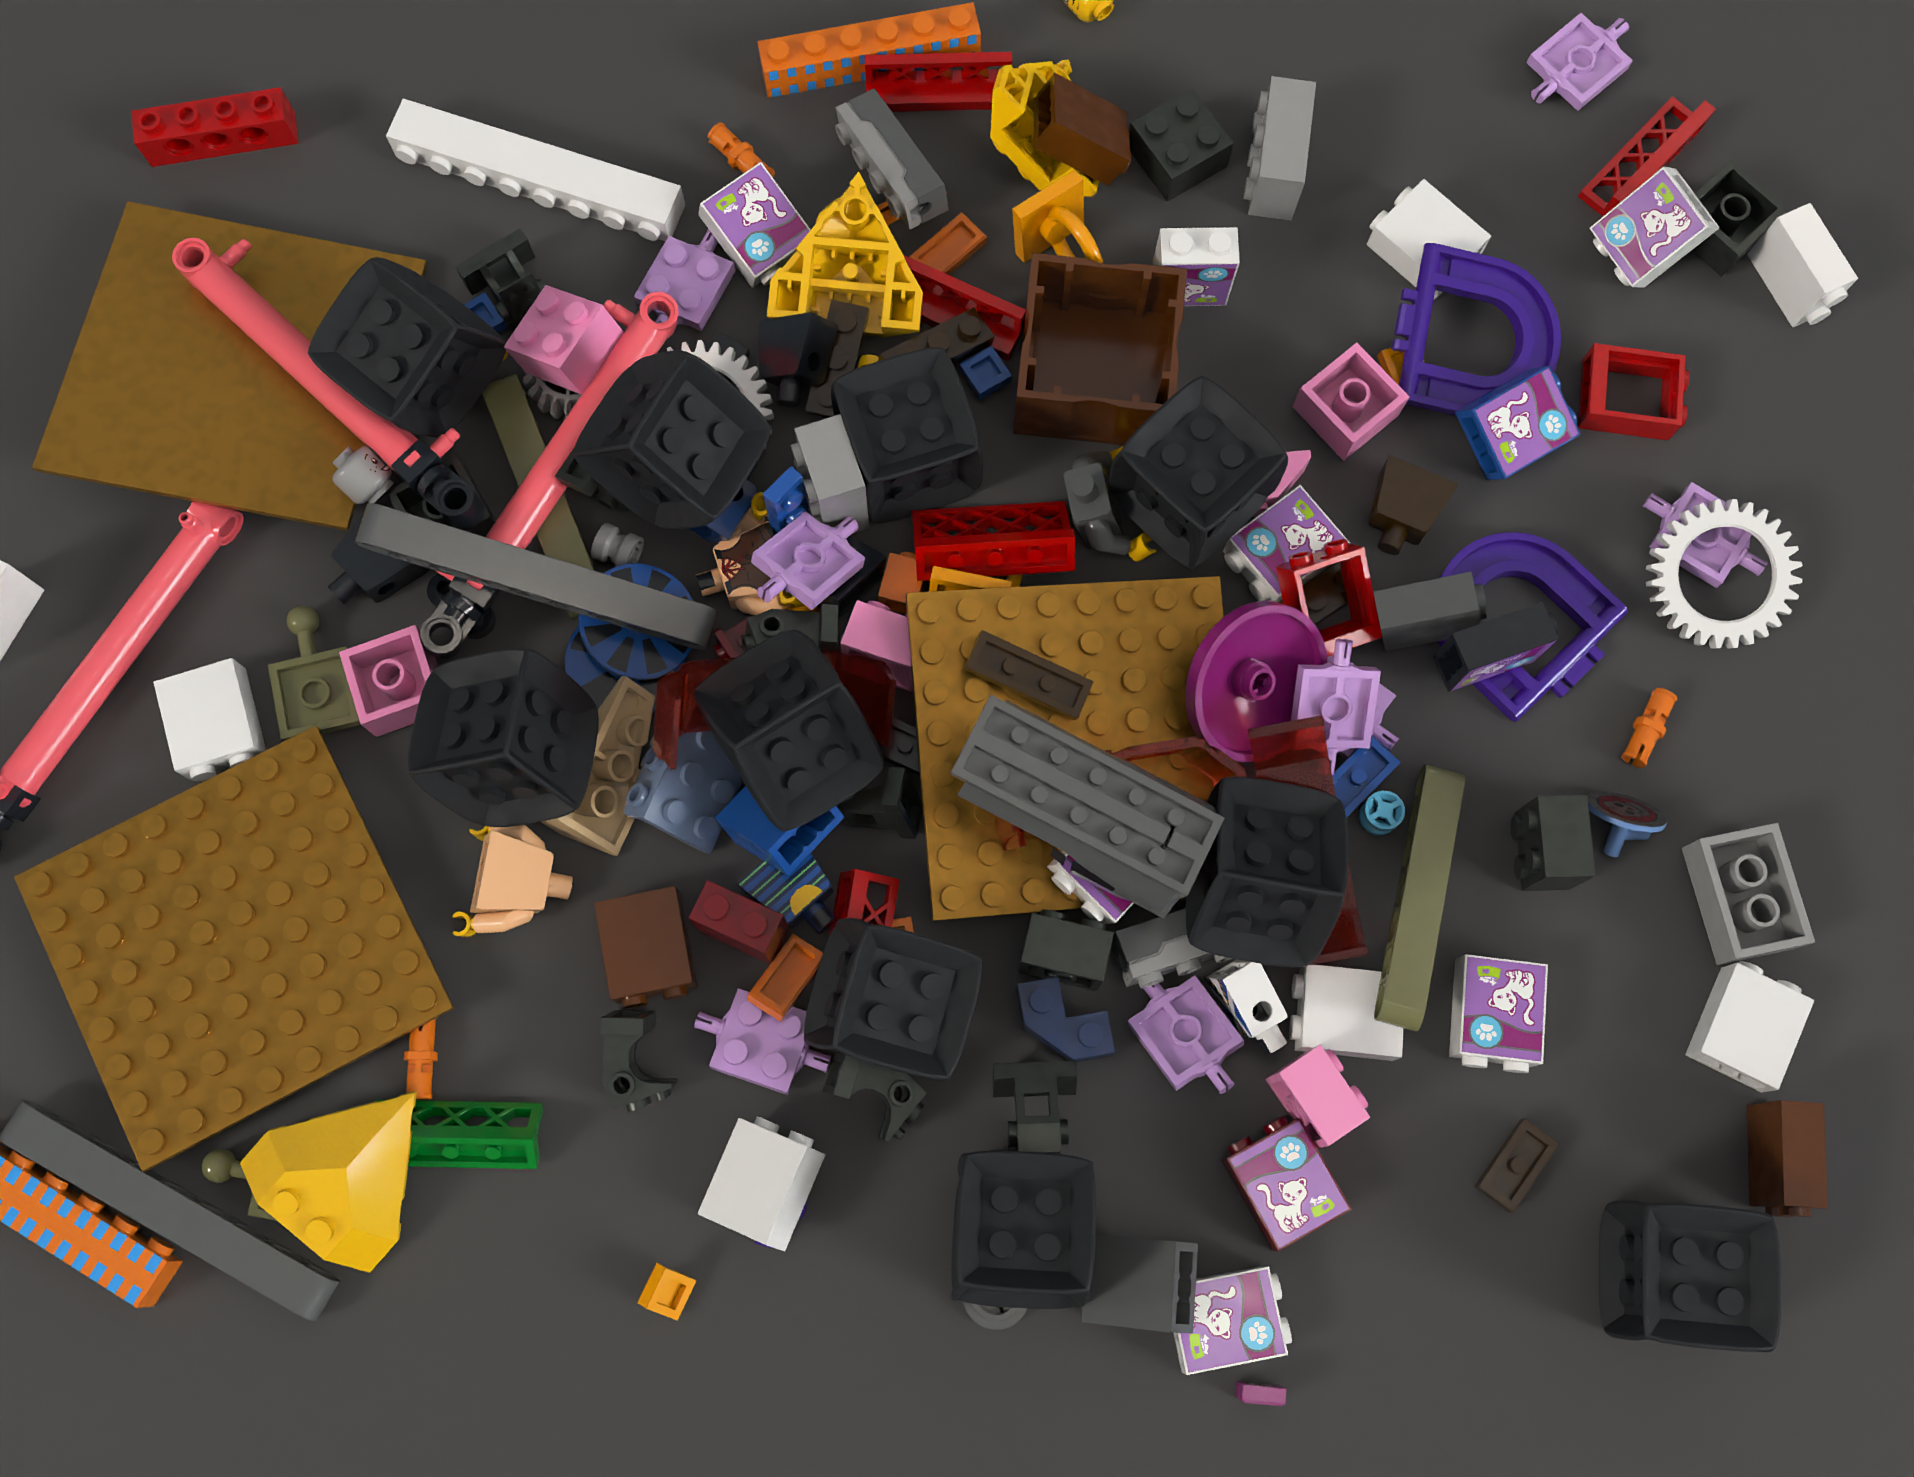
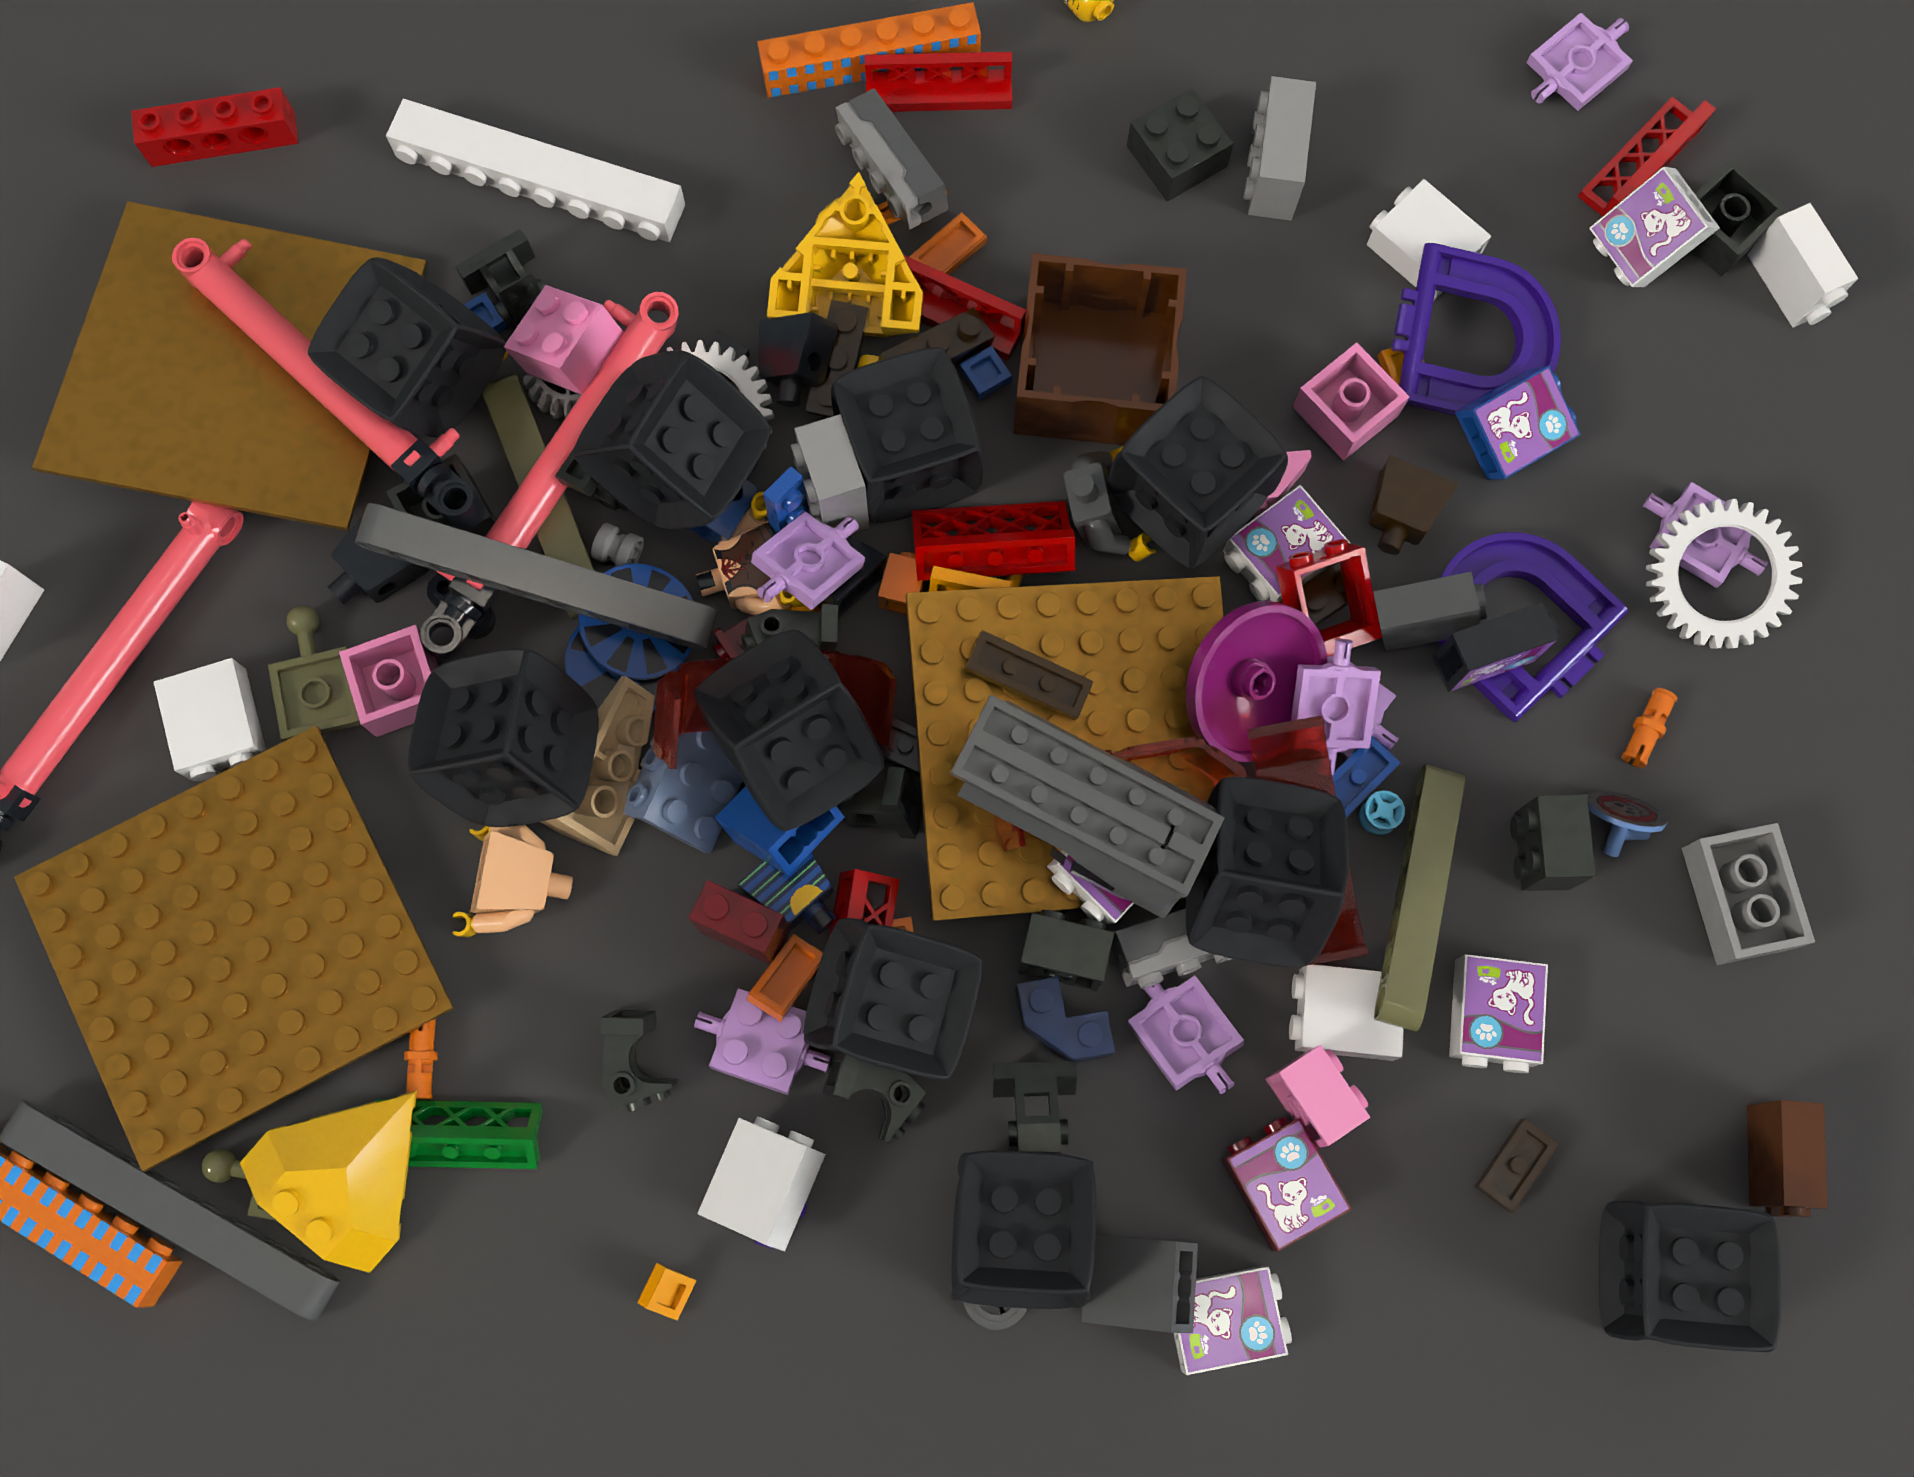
light grey head [332,446,394,504] -> none
reddish brown brick [594,886,697,1008] -> none
lavender plate [634,229,736,331] -> none
brick [698,162,811,288] -> none
orange pin [707,122,775,177] -> none
bright pink brick [840,600,913,693] -> none
yellow wedge [990,59,1099,197] -> none
light orange tile [1012,170,1103,263] -> none
reddish brown brick [1034,72,1132,186] -> none
white brick [1152,227,1240,306] -> none
white torso [1205,959,1288,1054] -> none
magenta tile [1236,1381,1286,1406] -> none
red window [1577,343,1690,441] -> none
white brick [1685,961,1814,1093] -> none

